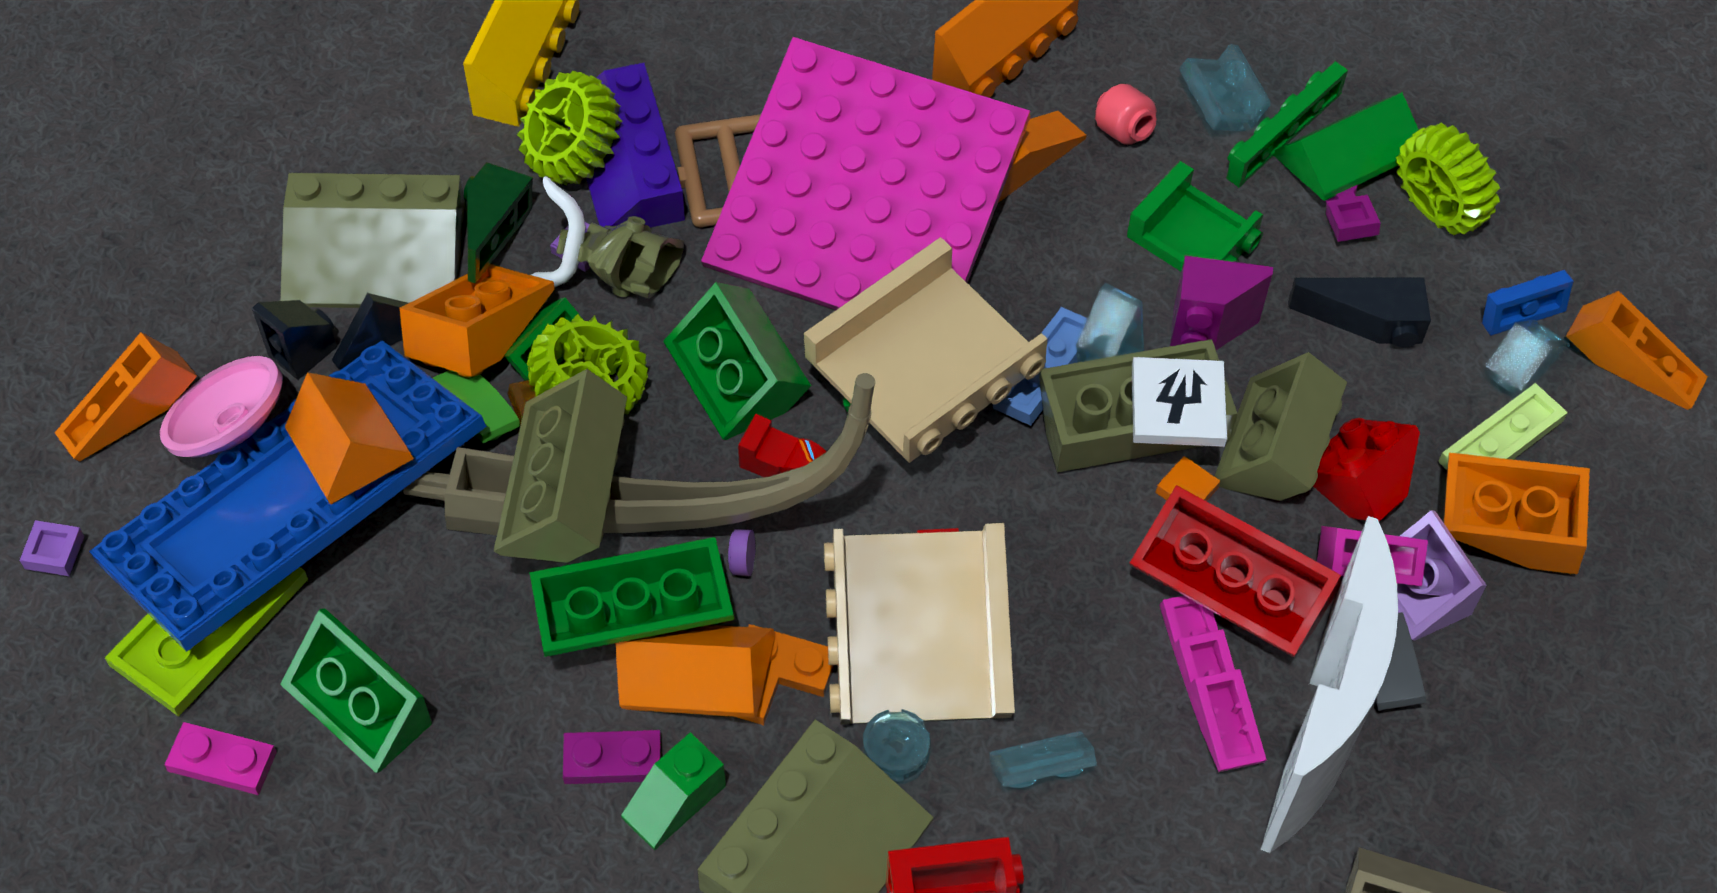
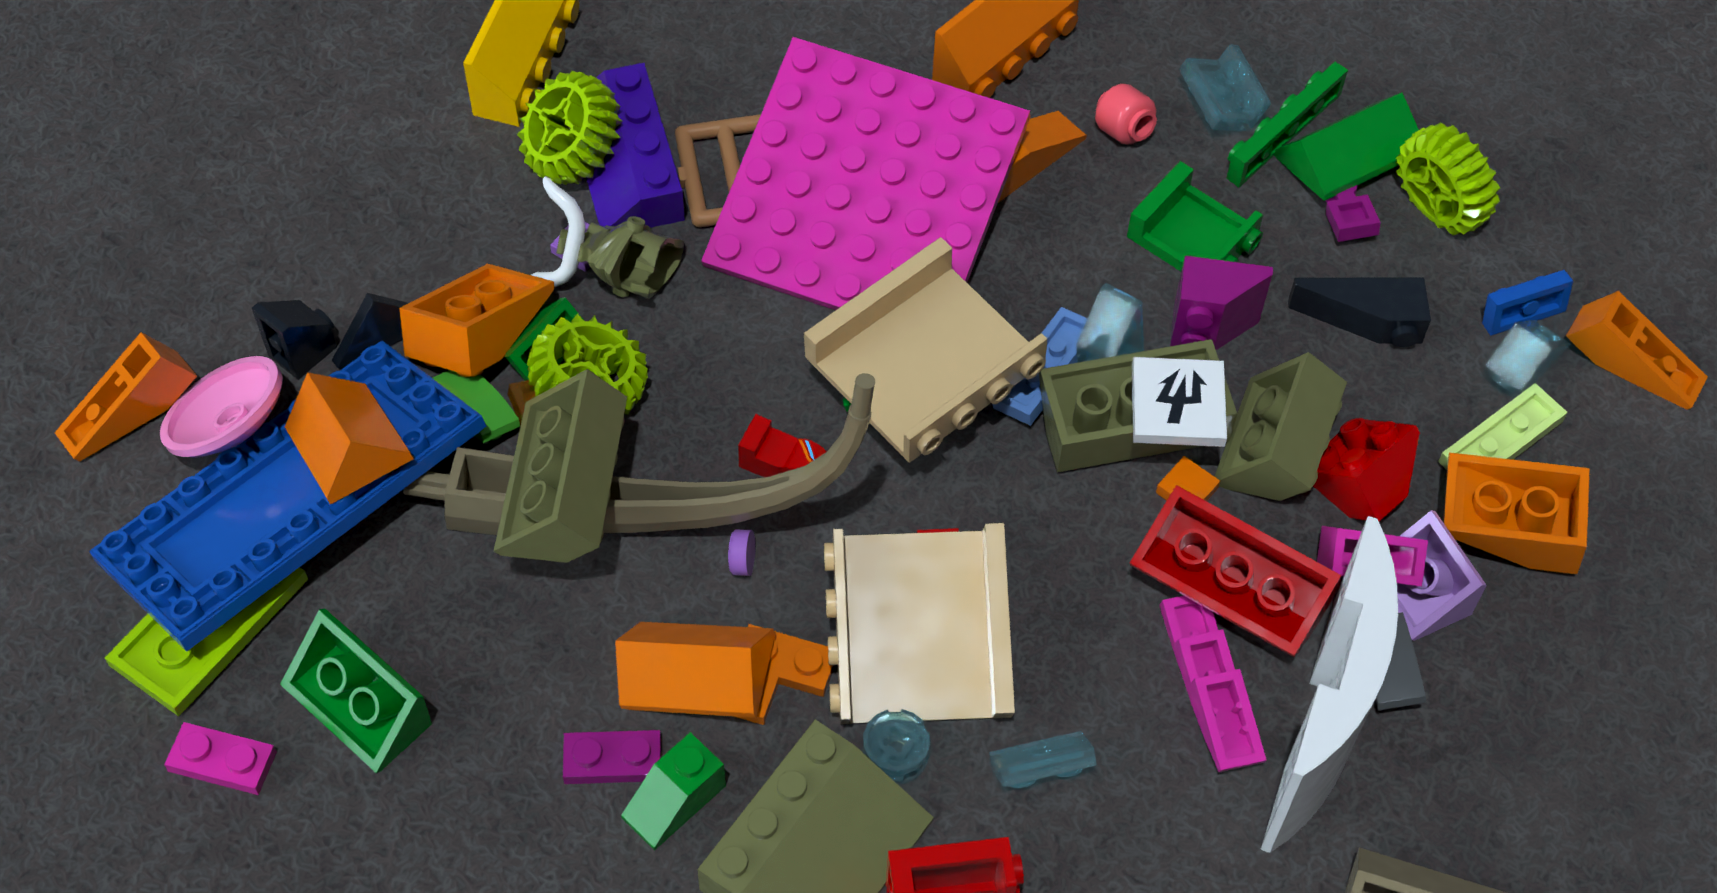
medium lavender plate [20,520,84,576] -> none
slope [281,173,466,308] -> none
dark green slope [463,162,533,284] -> none
green slope [529,537,734,657] -> none
green slope [663,282,811,440] -> none

